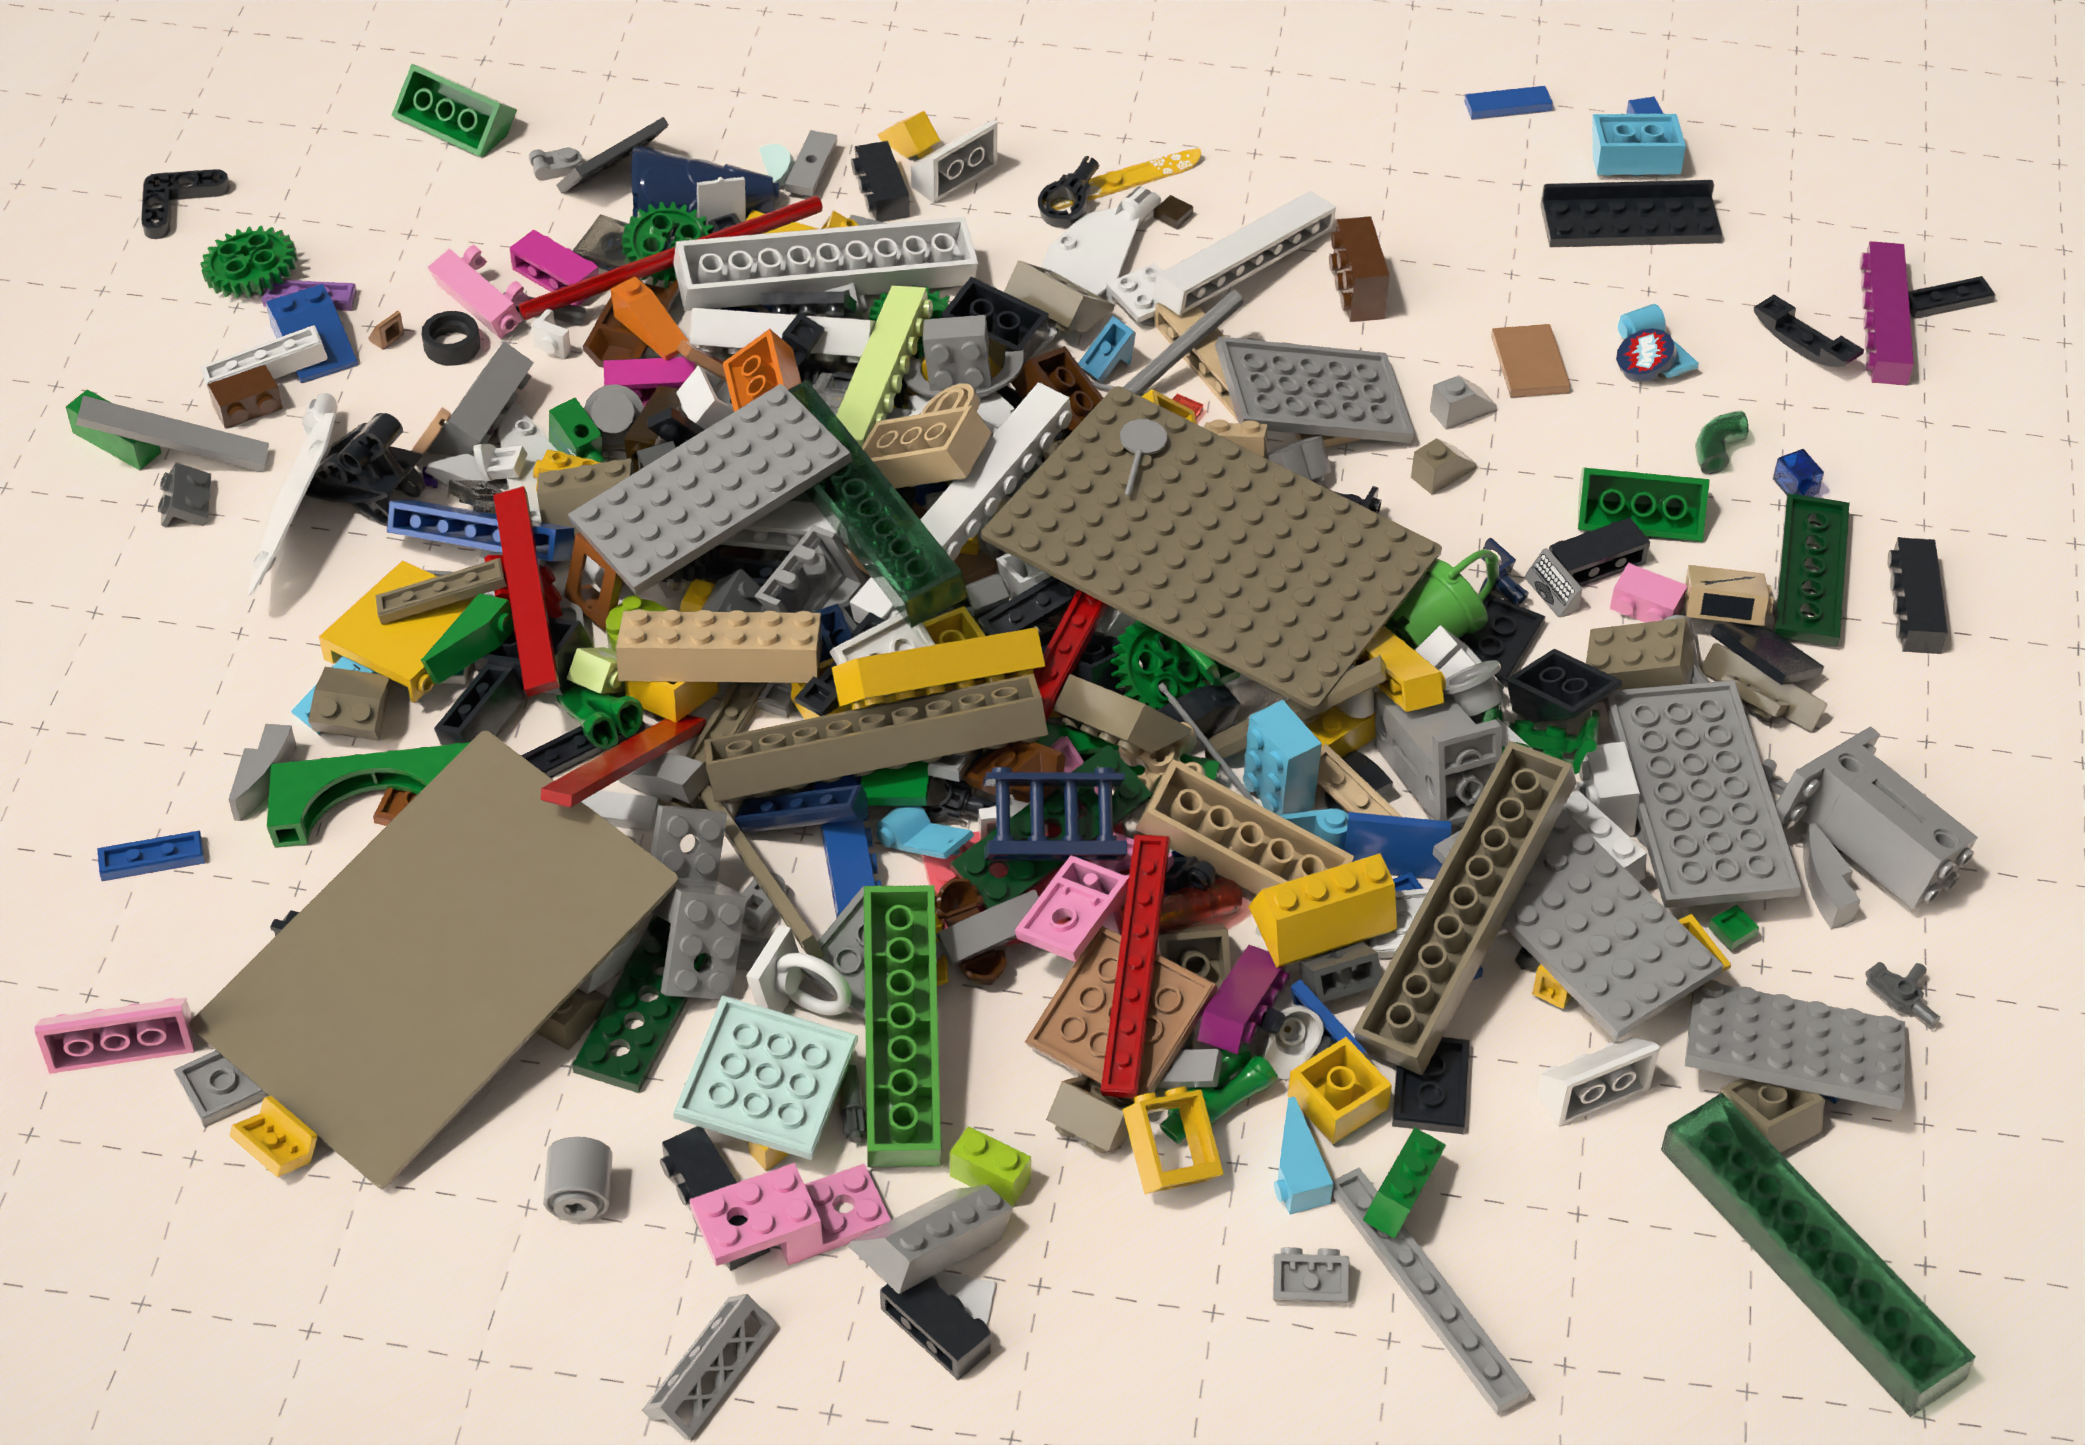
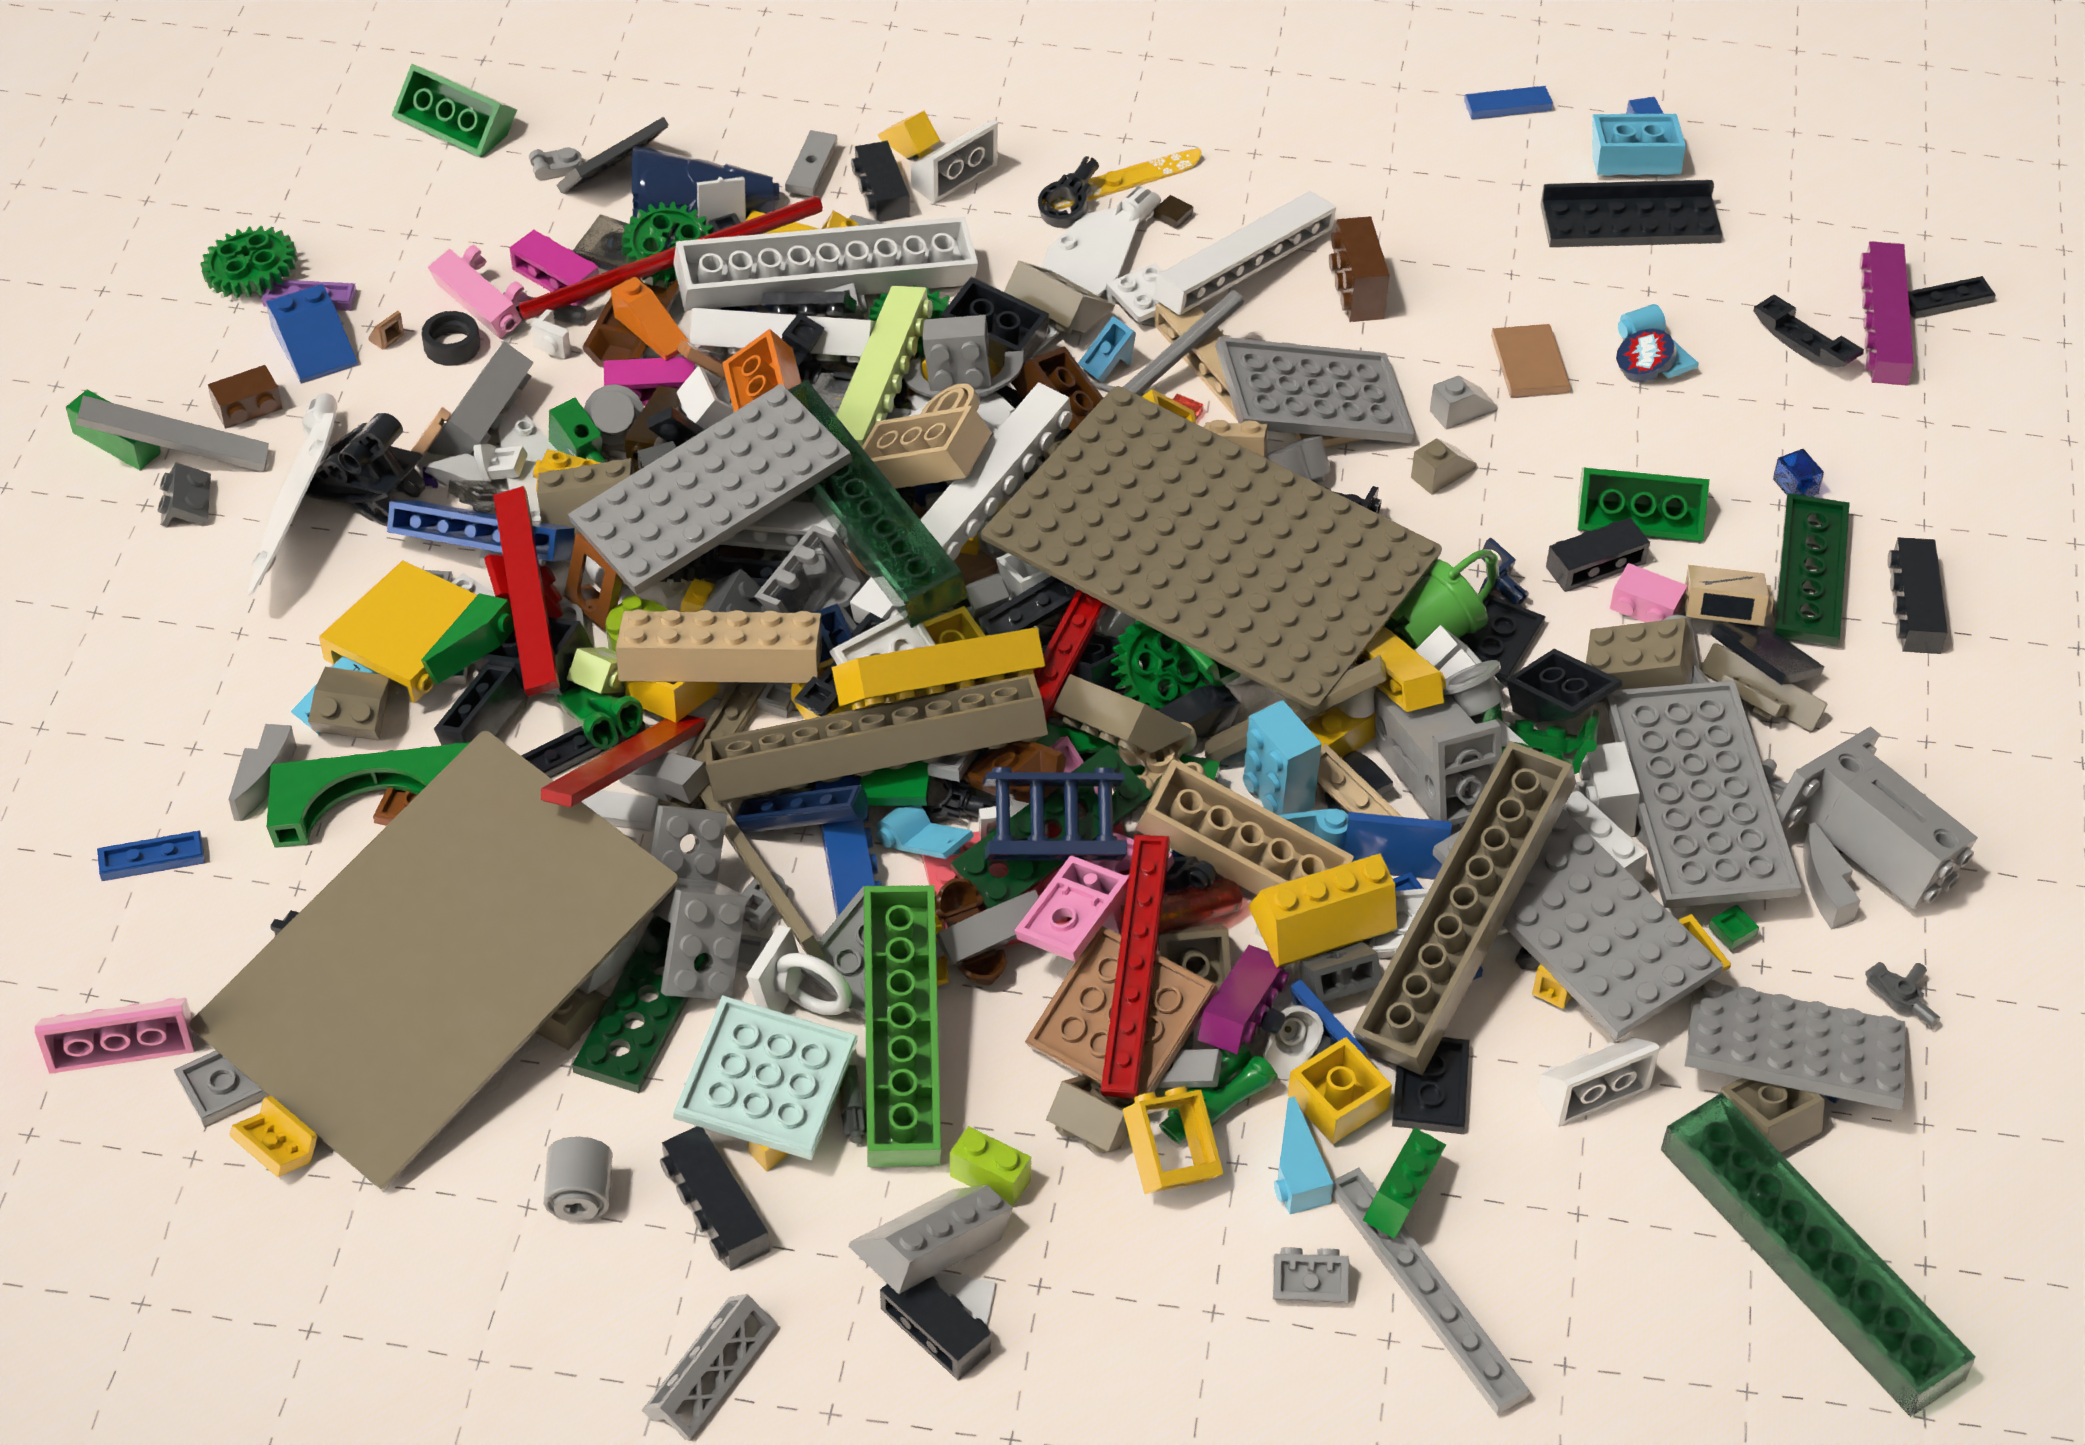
black beam [141,169,230,239] -> none
white slope [200,325,327,391] -> none
dark tan tile [376,558,507,624] -> none
bright pink bracket [690,1163,891,1266] -> none
light aqua tile [758,144,794,188] -> none
light grey piece [1120,419,1167,496] -> none
light grey piece [1158,683,1259,805] -> none
slope [1525,548,1582,618] -> none
clear green cylinder [1695,410,1749,474] -> none

